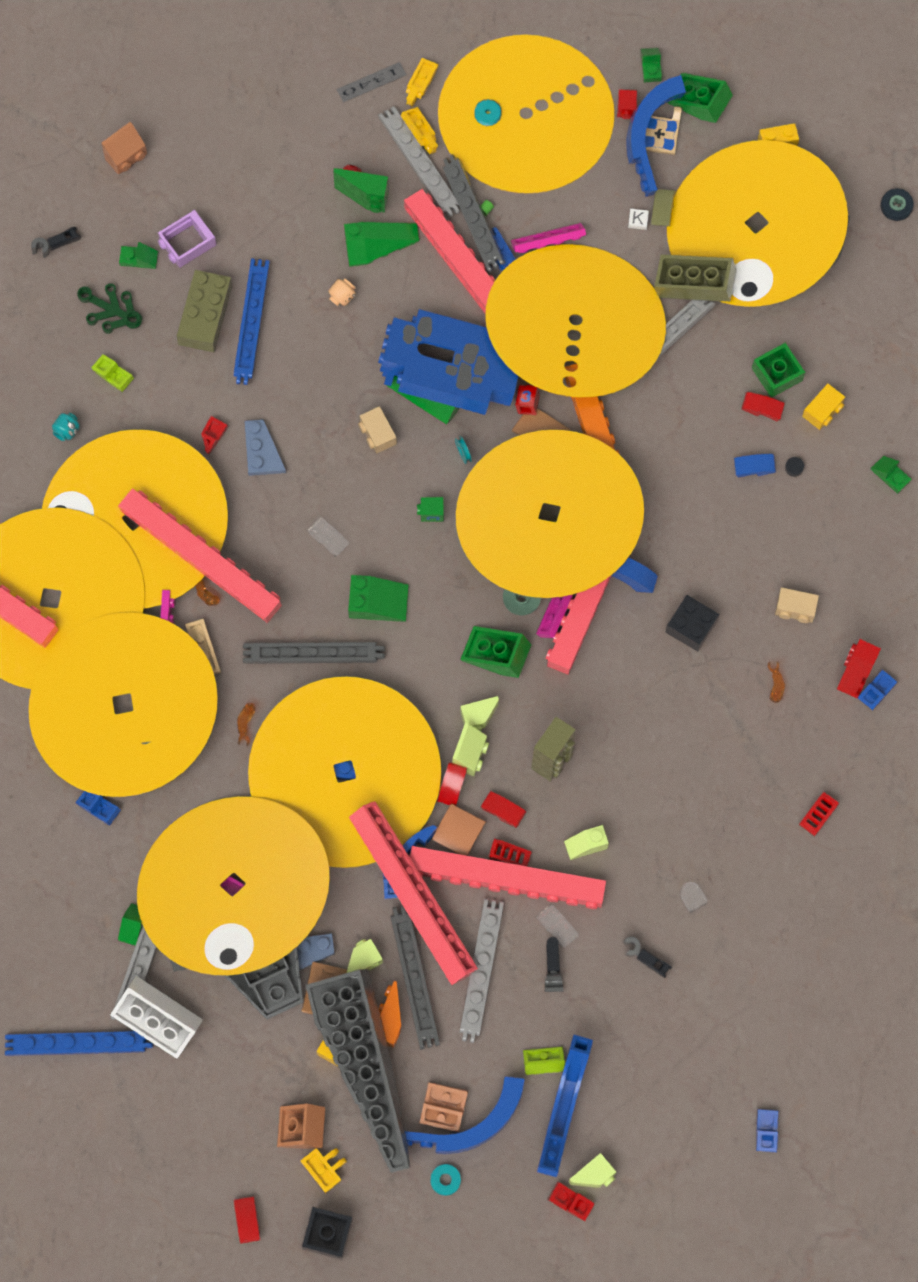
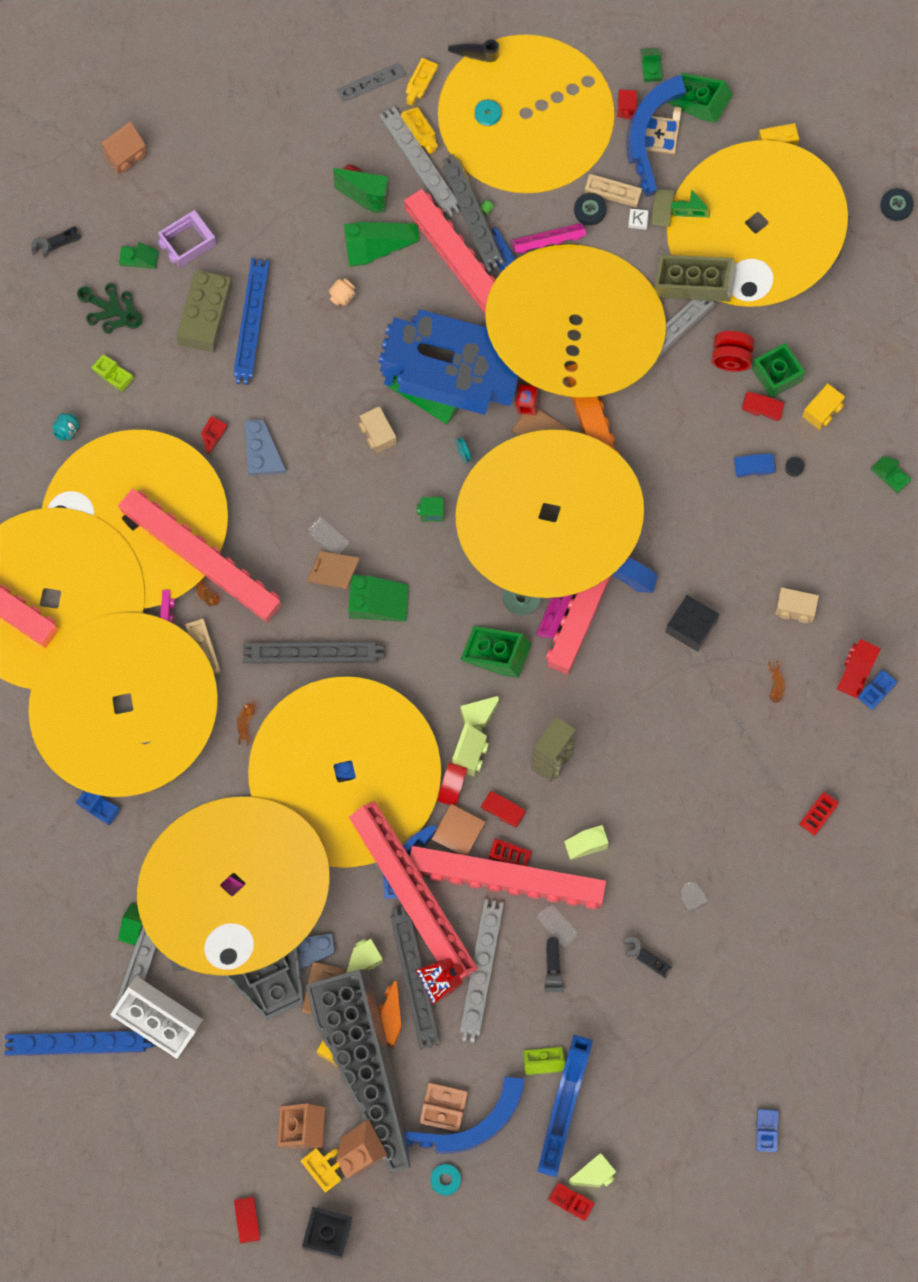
none -> medium nougat container [307,551,360,590]
none -> nougat slope [337,1120,387,1179]
none -> red torso [416,958,463,1004]
none -> black piece [448,39,499,62]
none -> black bush [574,193,607,226]
none -> tan plate [584,174,642,208]
none -> green slope [671,190,710,218]
none -> red wheel [711,331,755,372]

